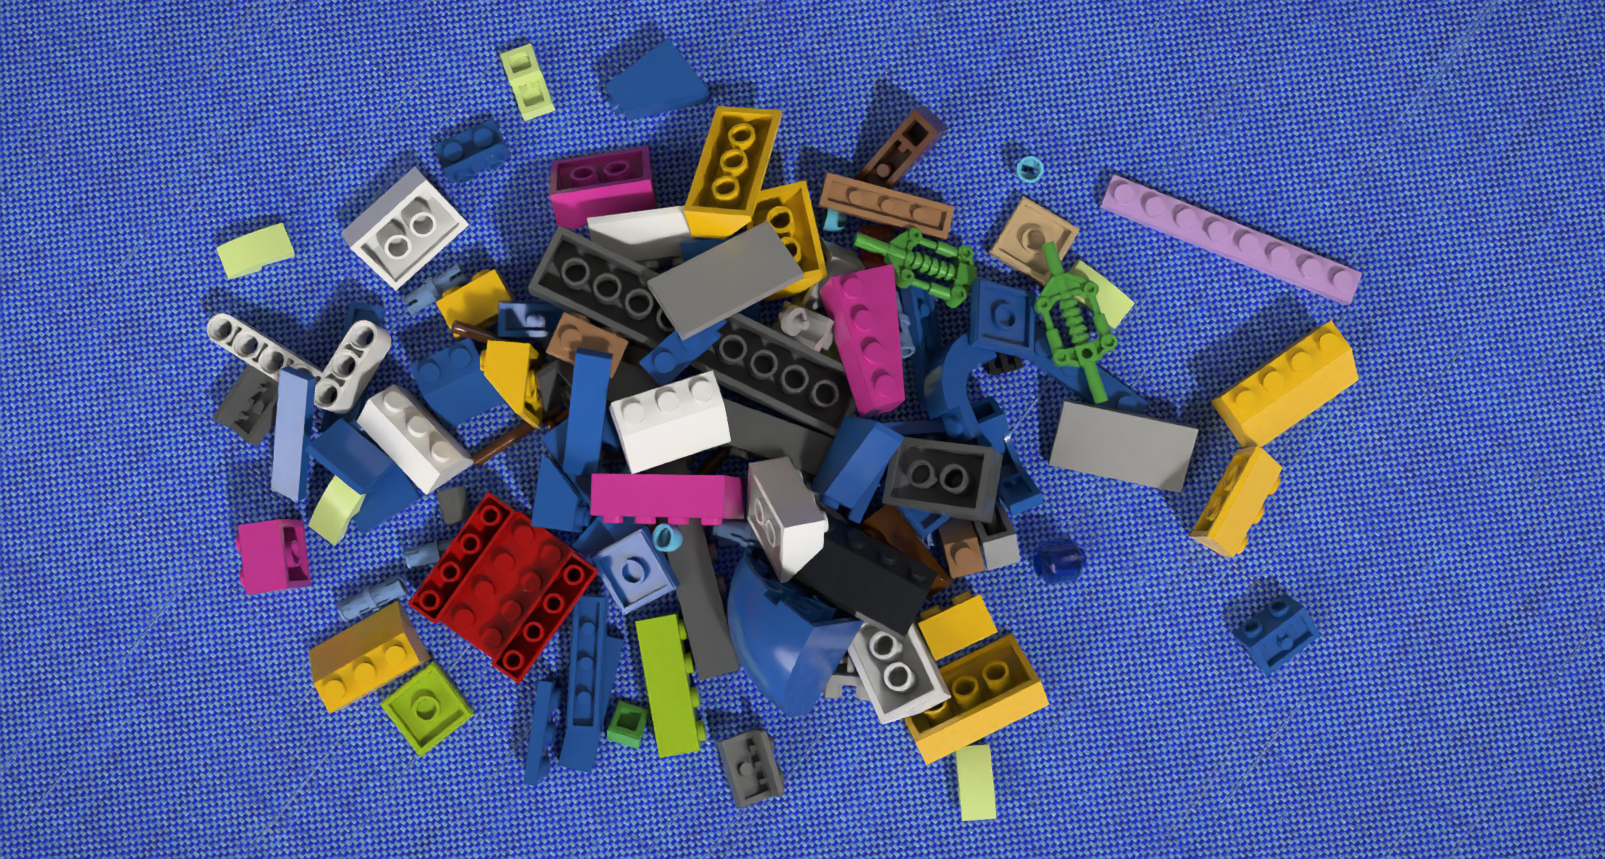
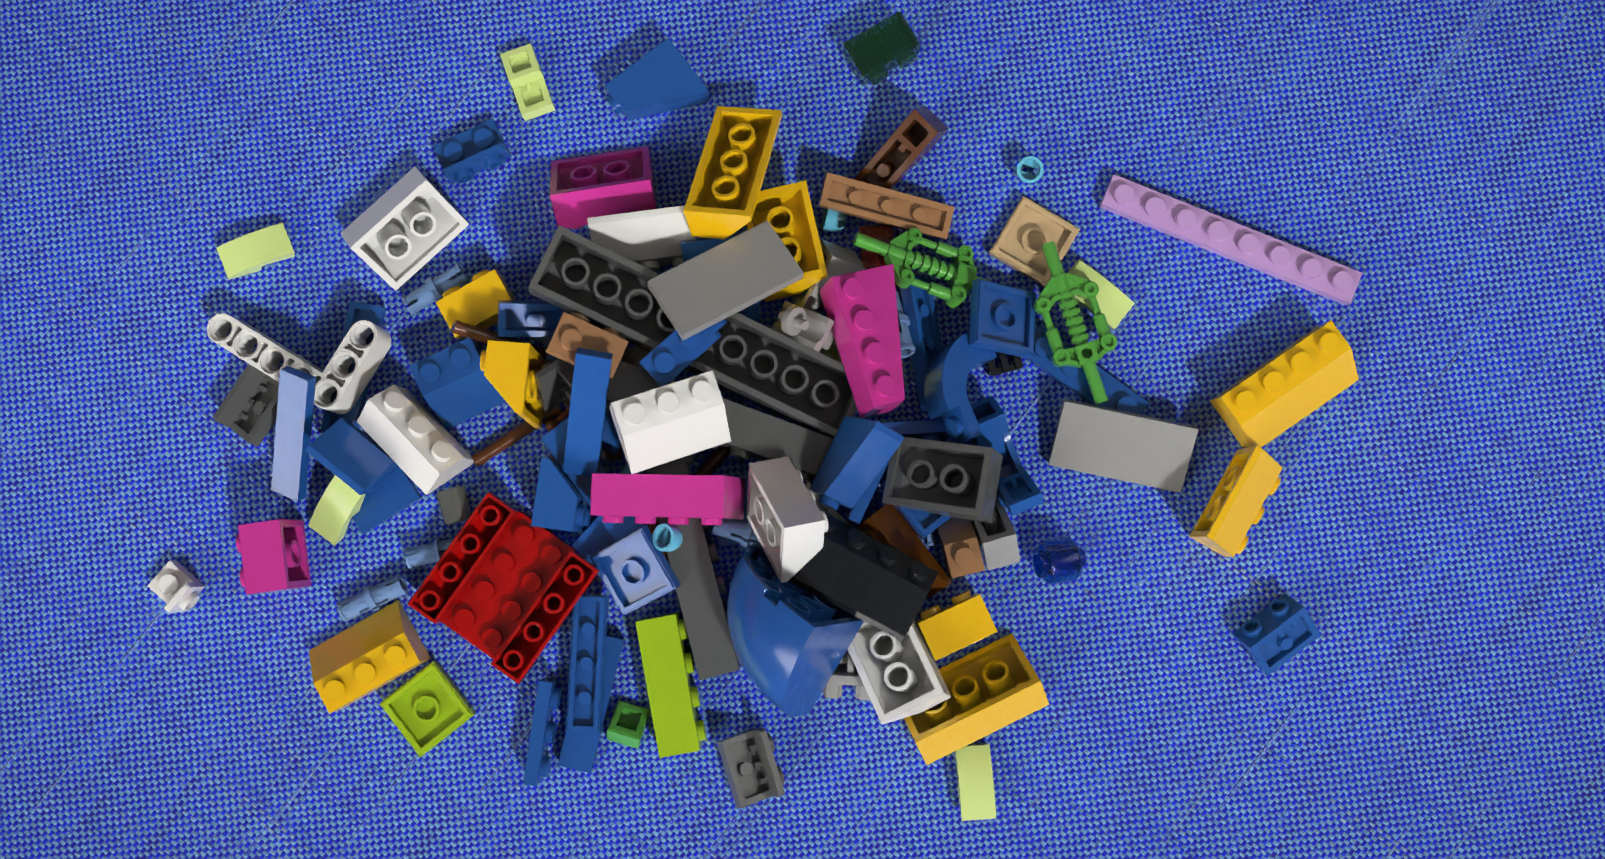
none -> white bracket [148,560,205,613]
none -> clear green brick [843,11,921,86]

